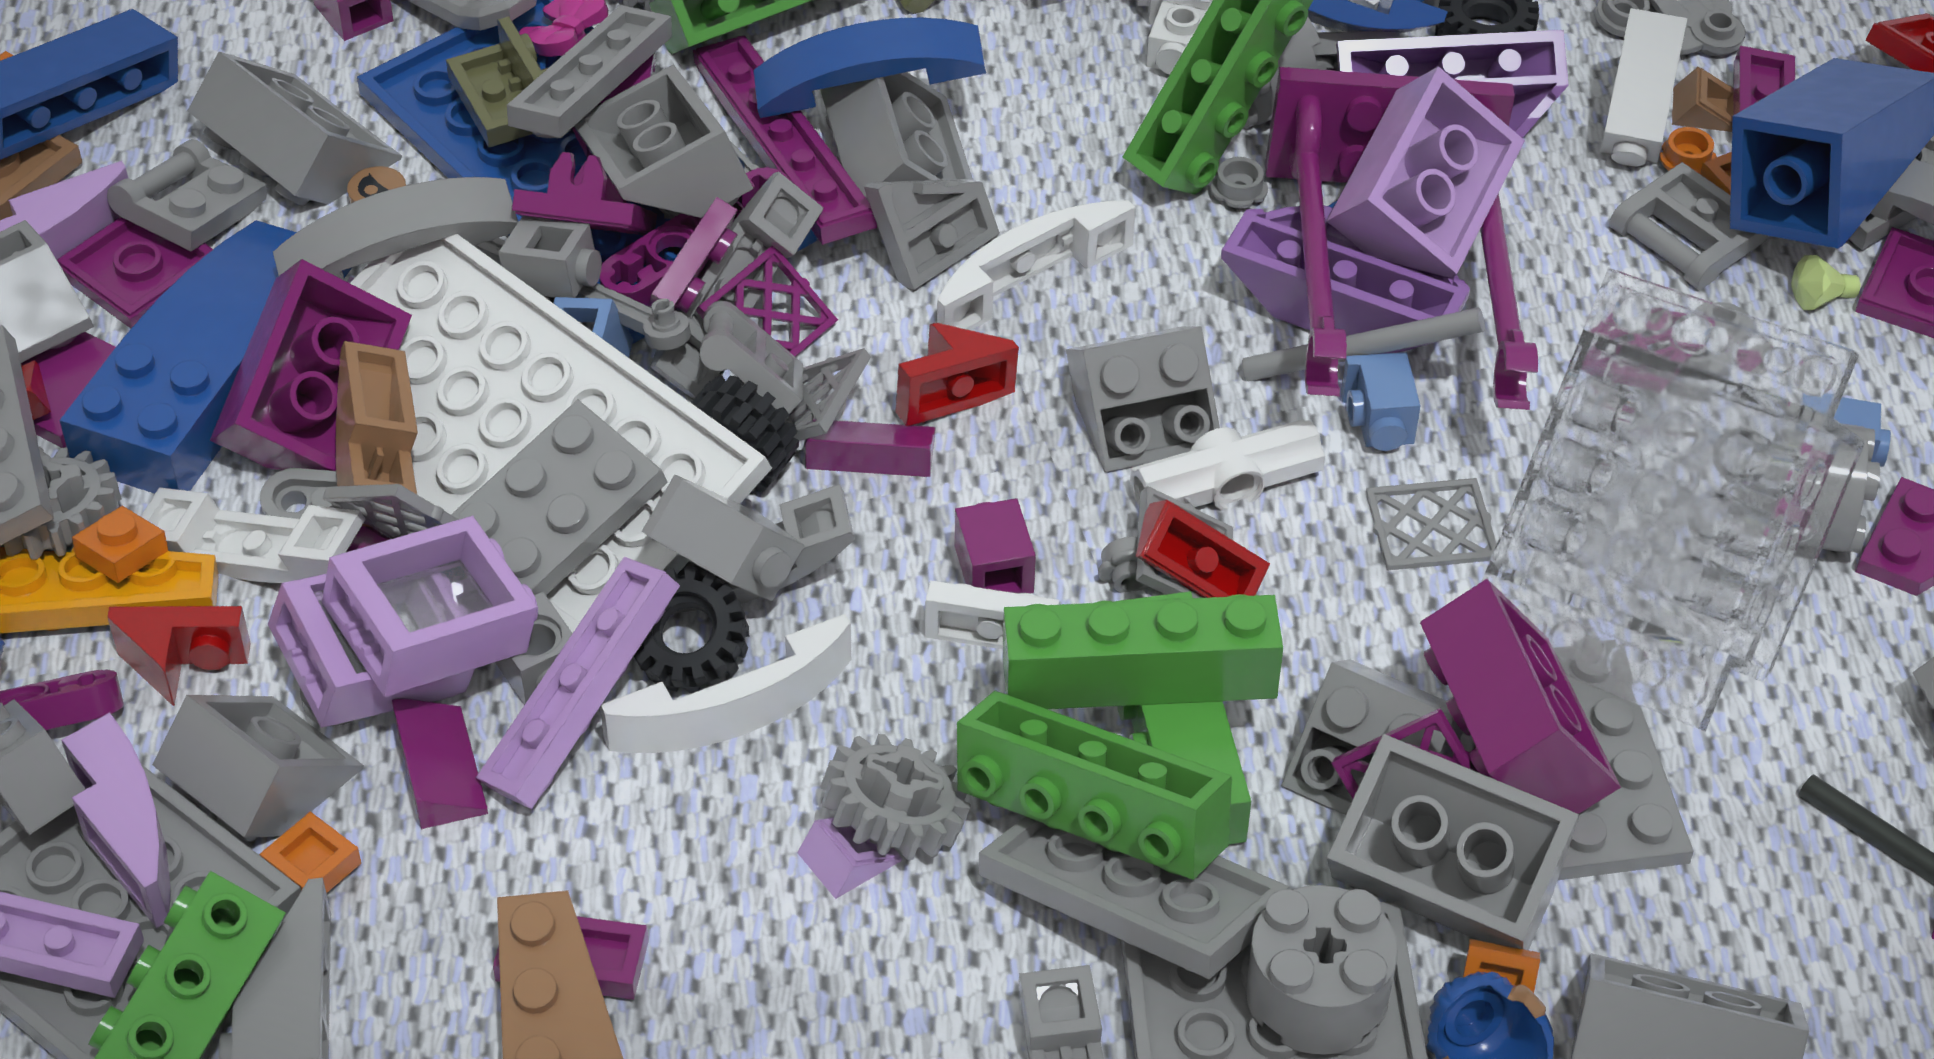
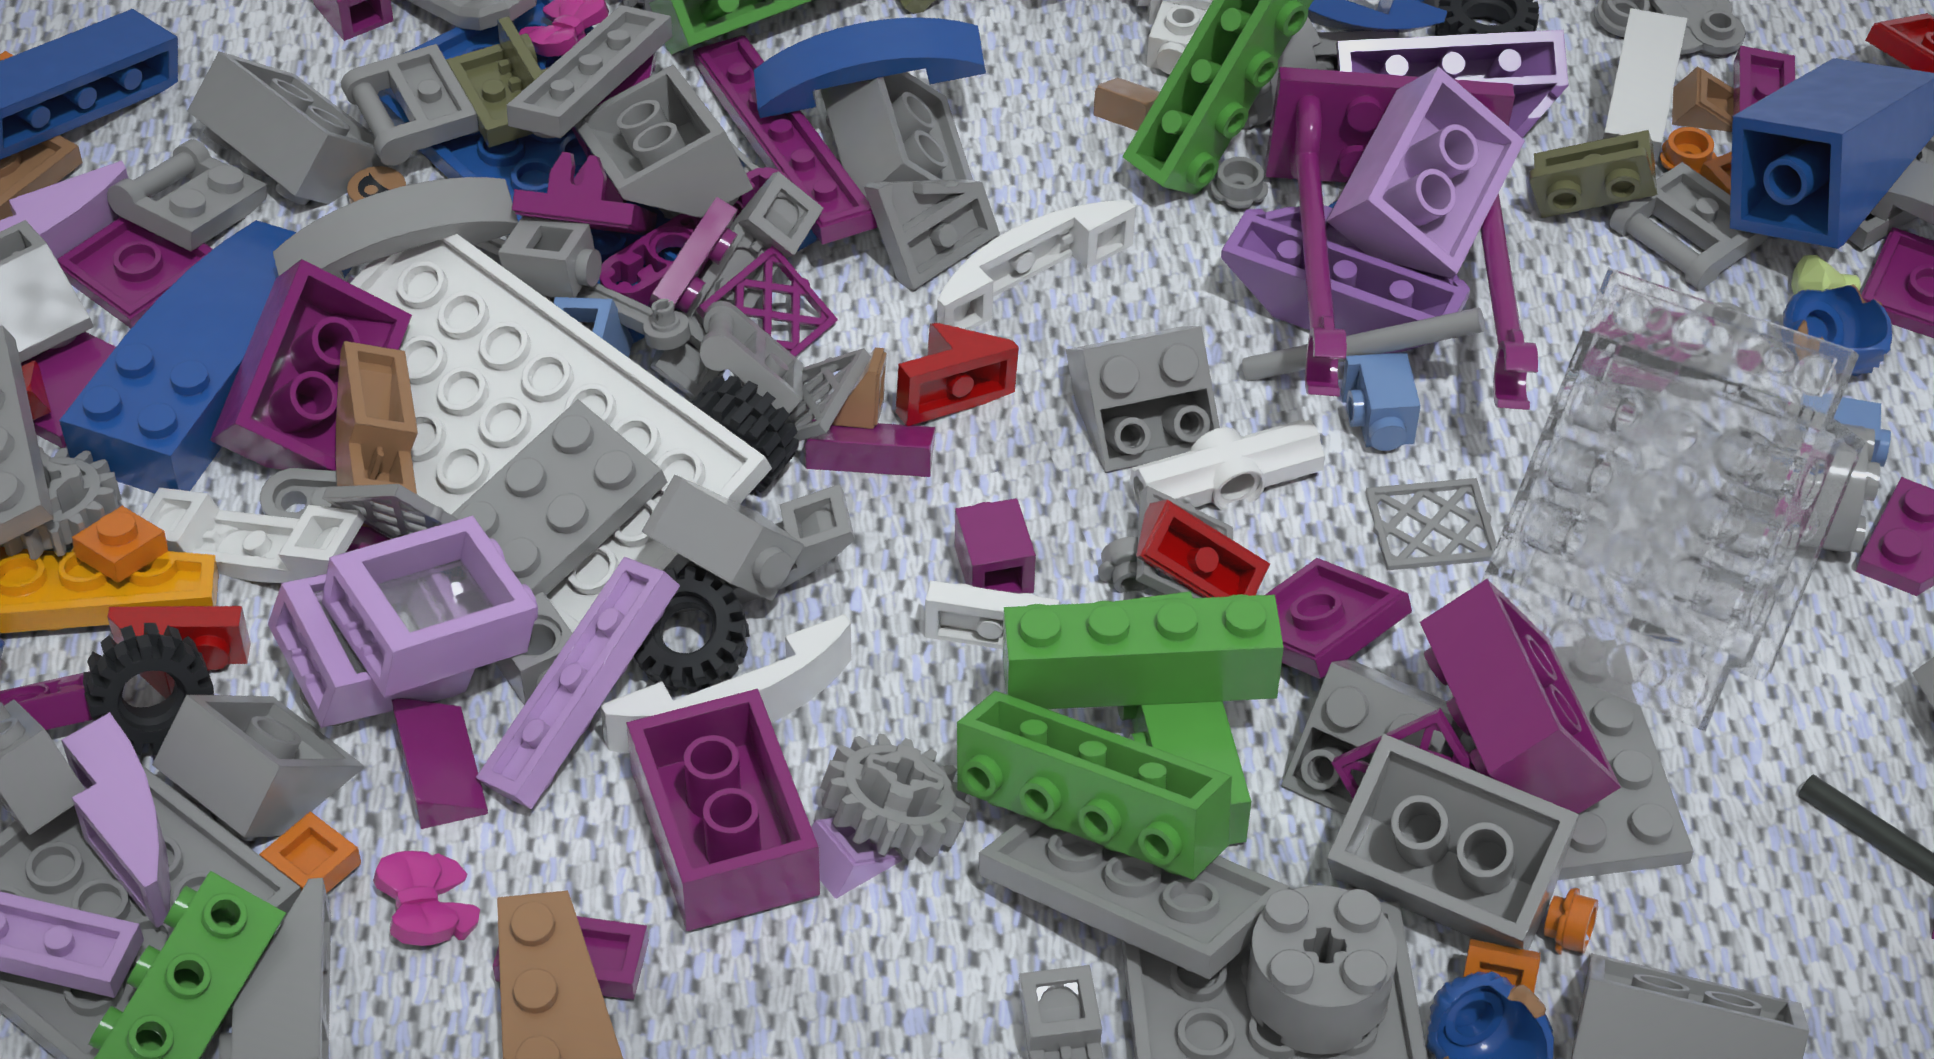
none -> black tyre [83,623,214,755]
none -> light grey plate [341,44,479,166]
none -> dark pink piece [373,851,480,946]
none -> magenta brick [626,688,820,931]
none -> medium nougat slope [832,347,887,429]
none -> medium nougat slope [1094,78,1160,131]
none -> magenta tile [1265,558,1412,679]
none -> olive bracket [1529,130,1658,218]
none -> orange plate [1544,888,1598,955]
none -> blue hair [1783,284,1892,376]

